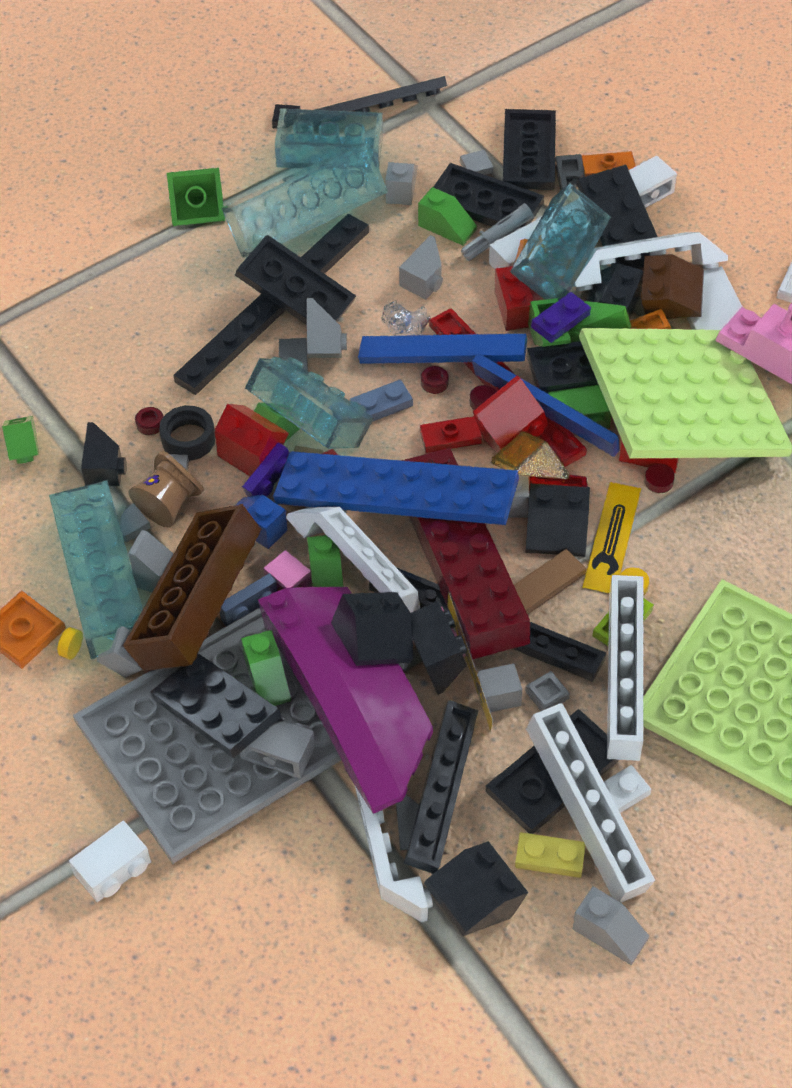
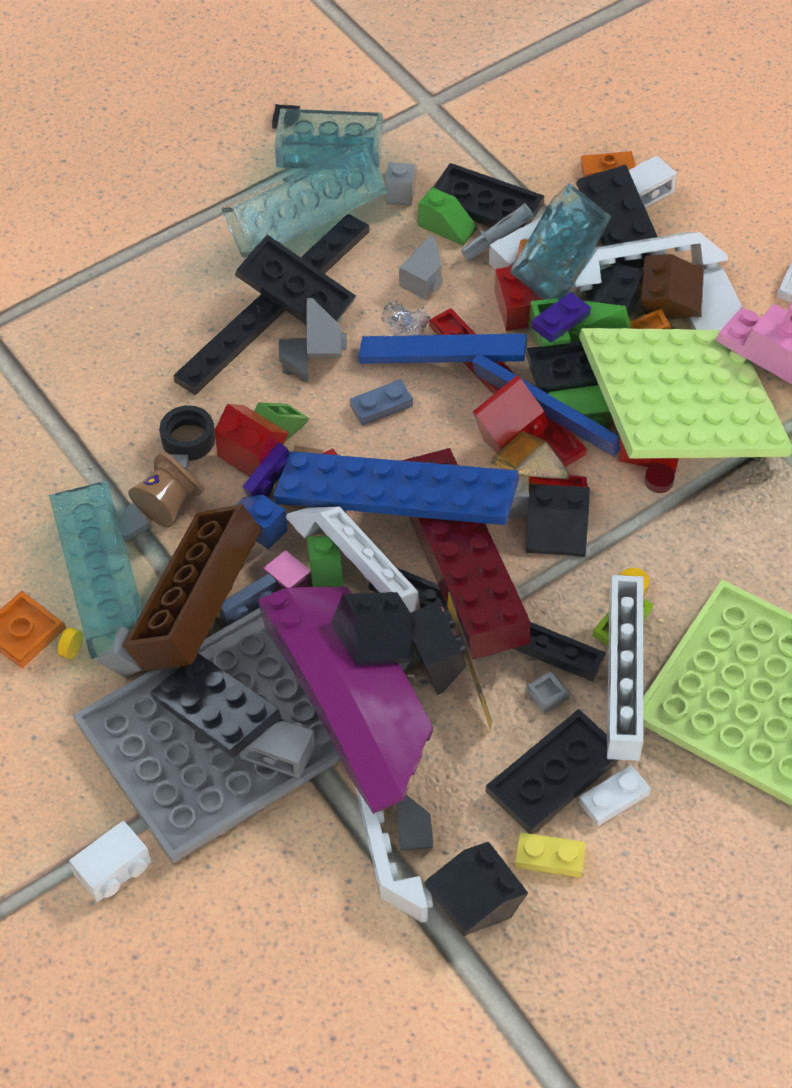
bright green slope [2,416,39,464] -> none
black slope [81,422,127,486] -> none
light grey slope [128,530,173,592] -> none
dark red tile [135,407,164,435] -> none
bright green slope [167,168,225,226] -> none
bright green slope [241,630,291,706] -> none
clear light blue brick [245,356,374,449] -> none
black plate [297,76,447,127] -> none
black plate [404,700,479,874] -> none
red plate [420,416,482,453] -> none
dark red tile [421,366,449,394] -> none
light grey tile [460,150,493,175] -> none
dark red tile [469,385,497,410] -> none
light grey panel [478,663,522,712] -> none
black plate [503,109,556,190] -> none
medium nougat tile [514,549,586,614] -> none
white brick [526,703,655,903] -> none
dark grey slope [555,154,585,196] -> none
light grey slope [573,886,649,965] -> none
yellow sticker [582,482,641,593] -> none

